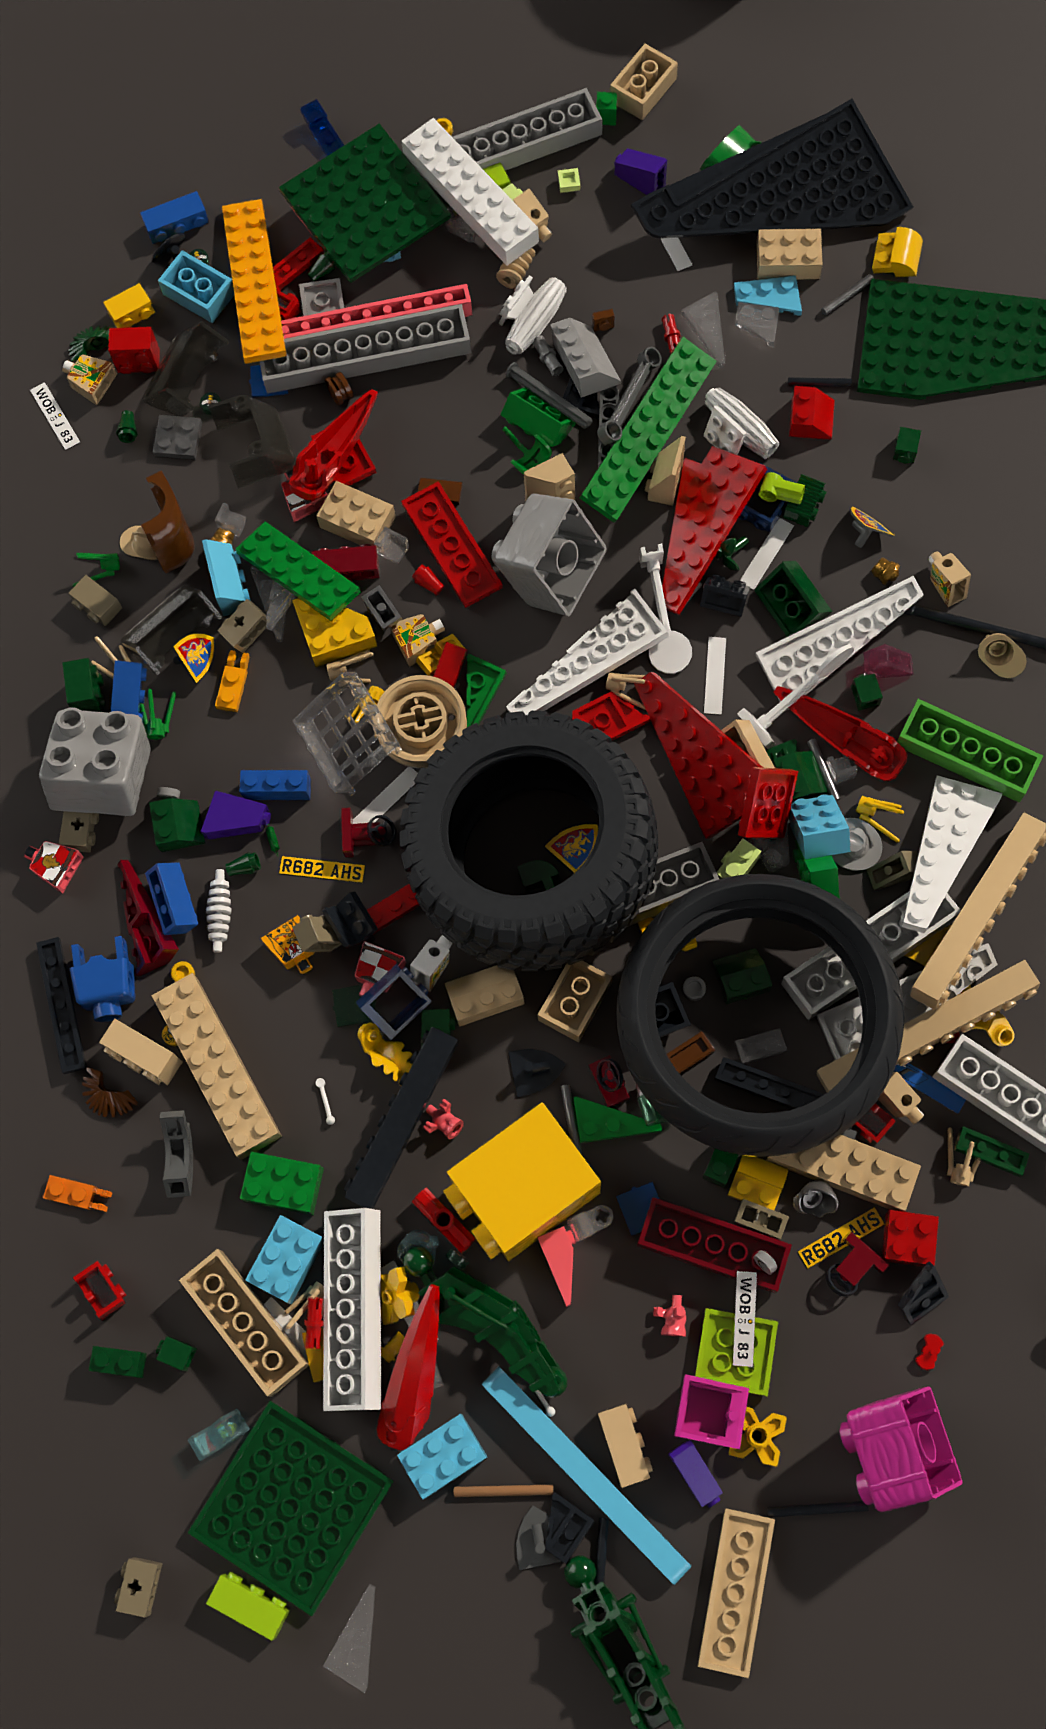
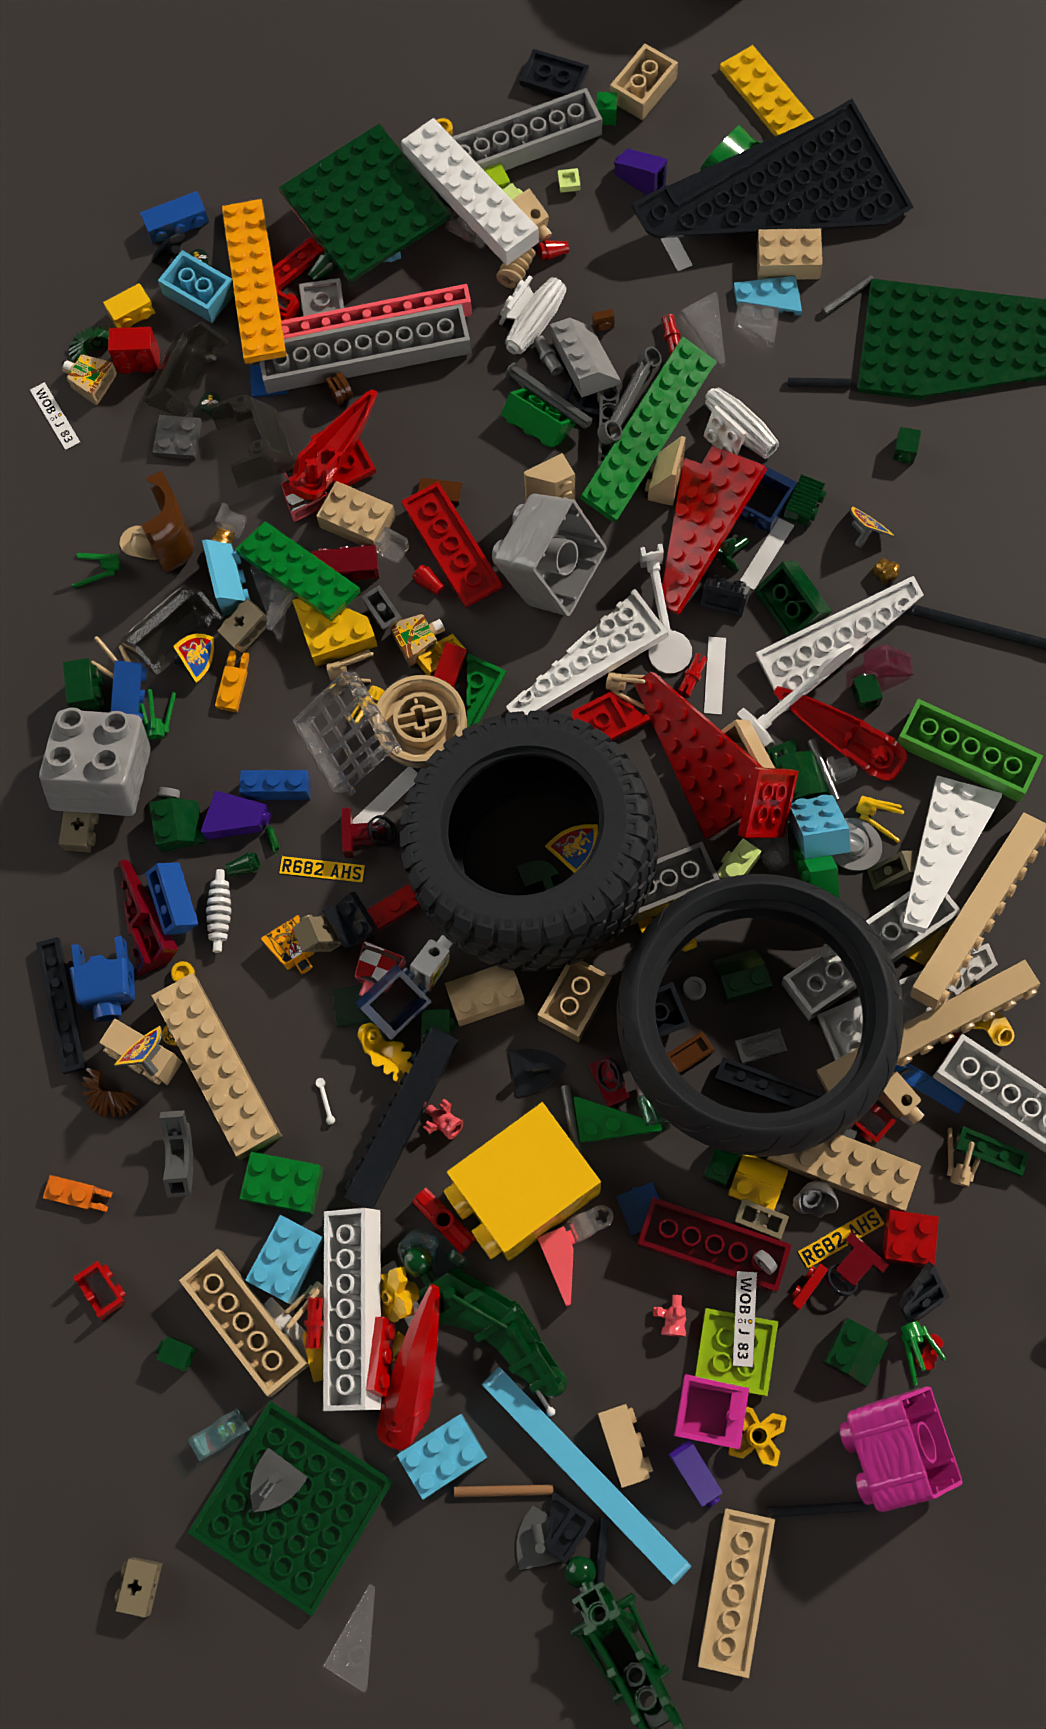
torso [24,841,84,894] -> none
dark tan brick [68,575,122,626] -> none
dark green brick [88,1346,147,1378] -> none
dark green cone [116,410,138,443] -> none
lime brick [206,1572,290,1641] -> none
clear blue slope [300,99,344,156] -> none
green helmet [503,426,552,475] -> none
lime piece [758,472,805,504] -> none
red slope [789,386,834,440] -> none
yellow brick [872,227,923,277] -> none
tan torso [928,552,971,607] -> none
tan piece [978,633,1027,678] -> none
none -> shield [114,1026,162,1076]
none -> dark grey shield [251,1448,308,1512]
none -> red plate [366,1316,396,1397]
none -> black plate [519,49,589,97]
none -> red cone [537,240,569,261]
none -> red pin [677,653,708,698]
none -> yellow plate [720,45,814,136]
none -> red plate [790,1263,828,1311]
none -> dark green slope [823,1317,888,1387]
none -> green plant [900,1321,946,1386]

